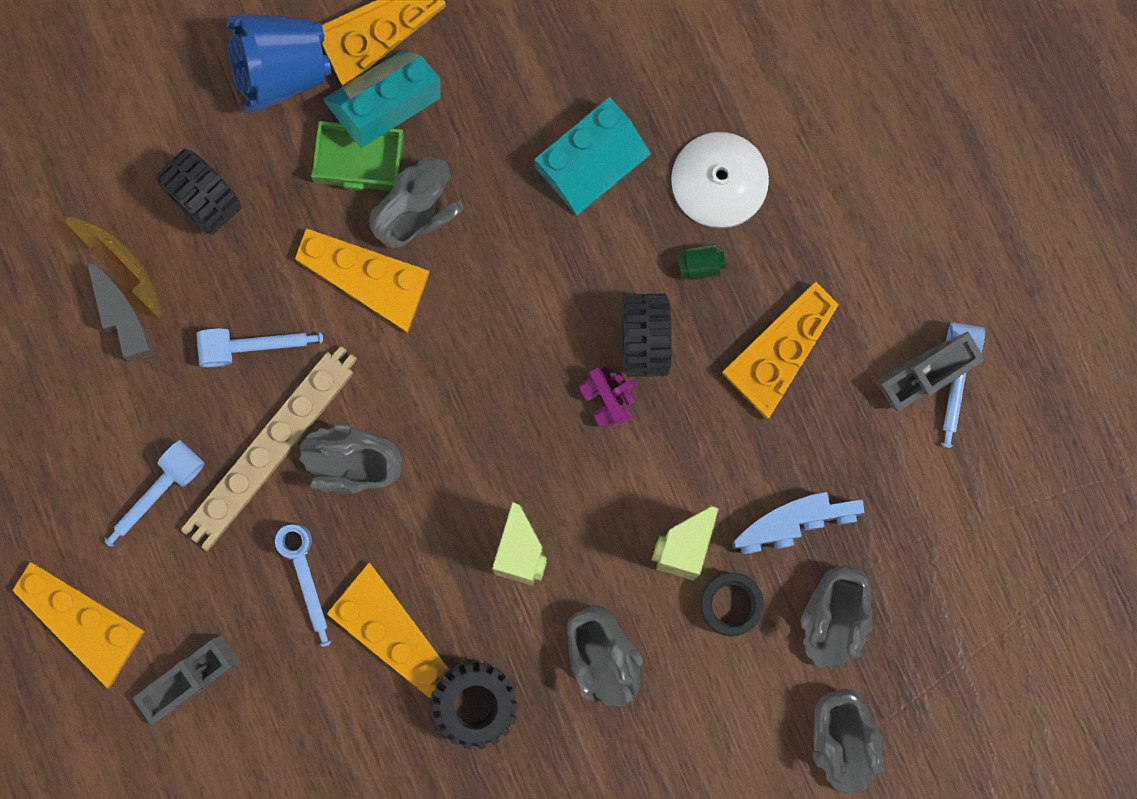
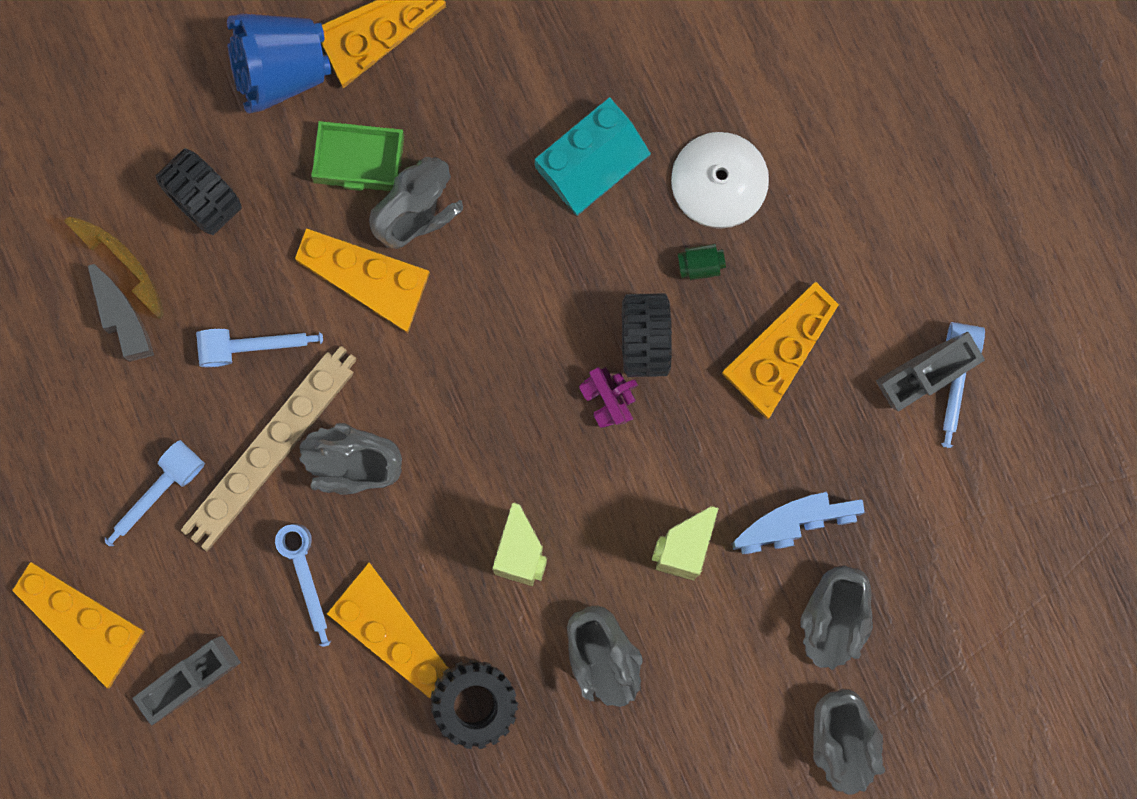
teal slope [324,49,441,148] -> none
black tyre [700,572,764,637] -> none

